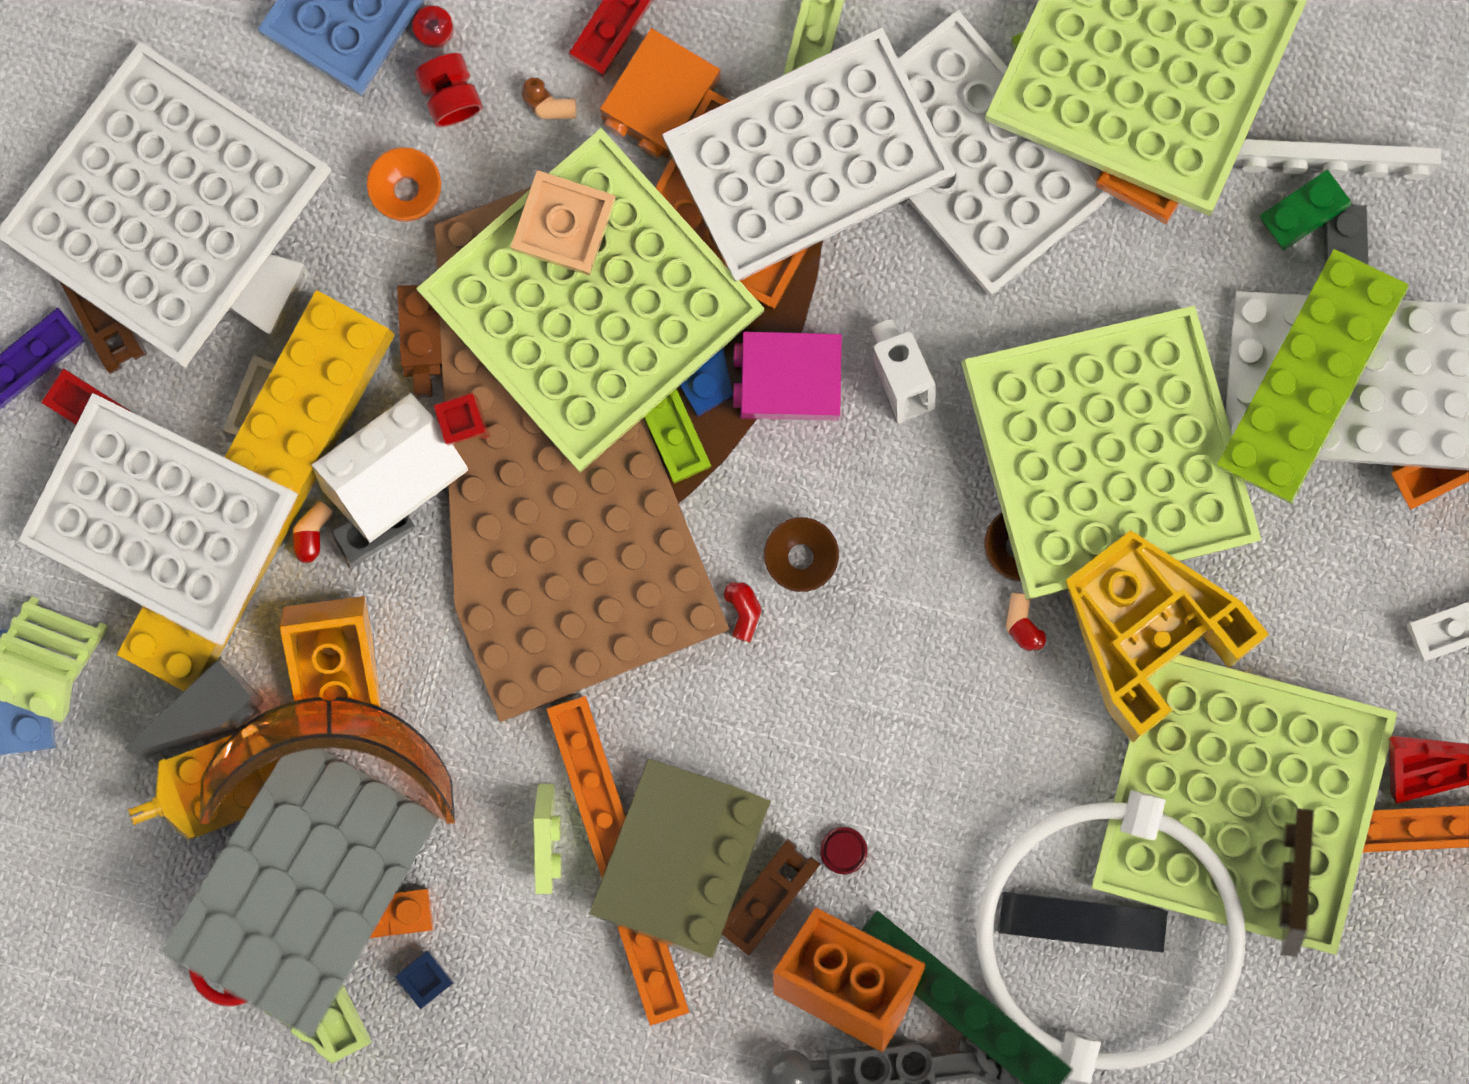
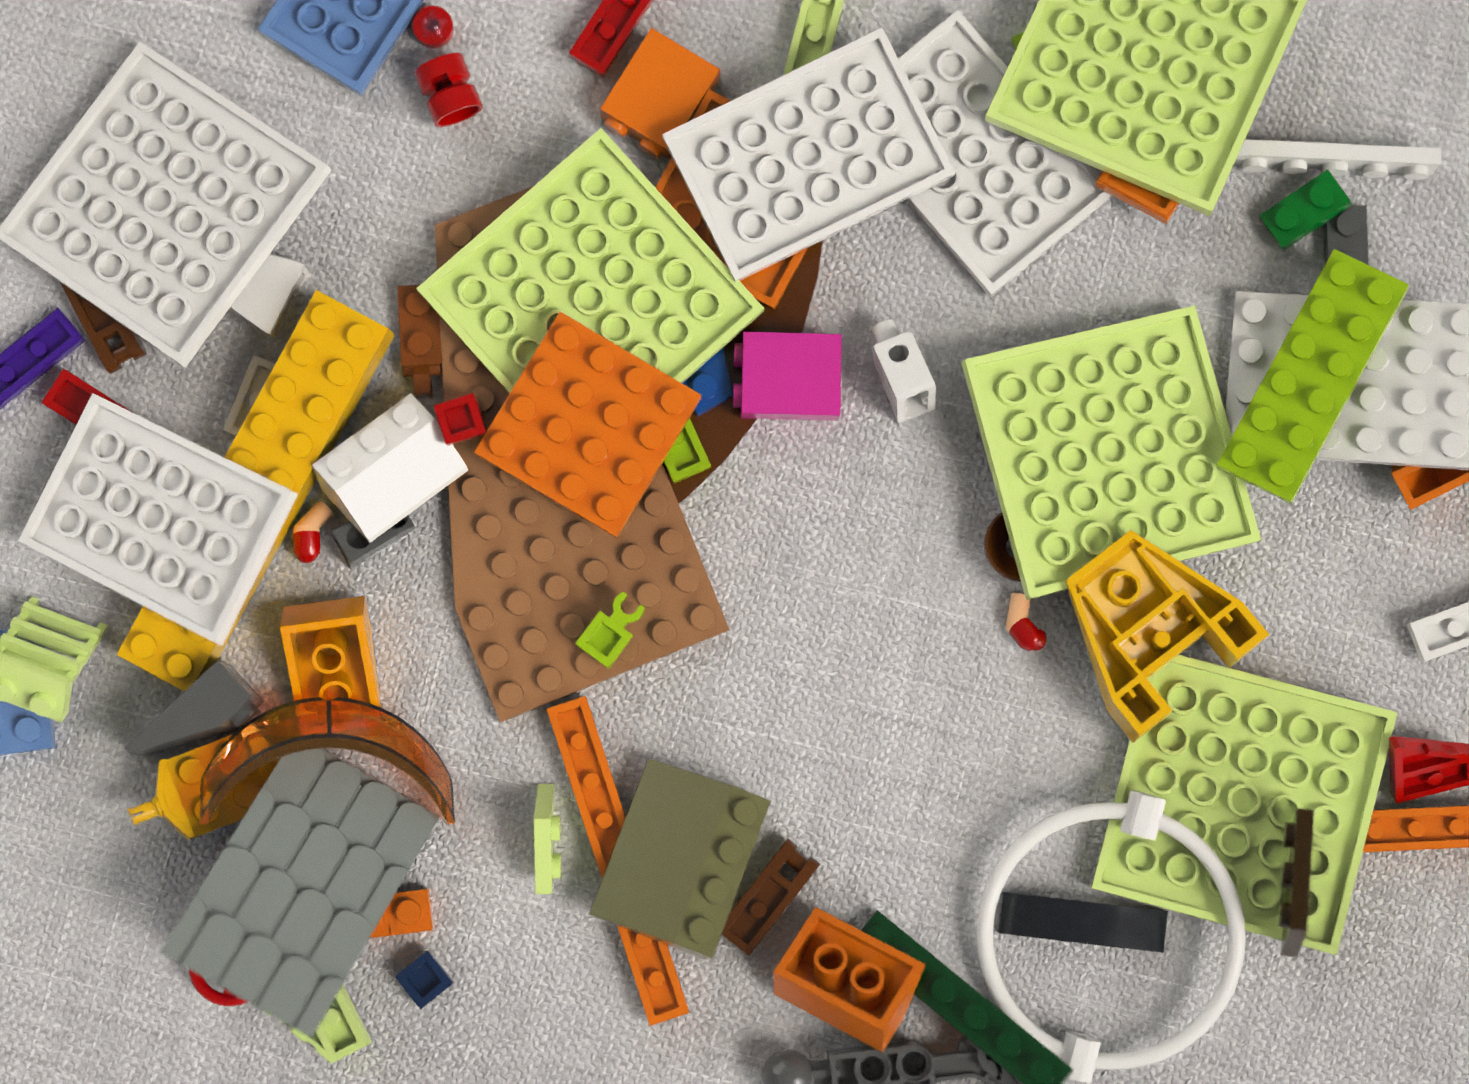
orange piece [367,147,442,222] -> none
light nougat plate [511,170,616,276] -> none
arm [521,77,576,120] -> none
red arm [724,582,762,643] -> none
reddish brown piece [764,517,839,592] -> none
dark red piece [820,827,868,875] -> none
none -> orange plate [474,312,702,538]
none -> lime plate [575,592,645,669]

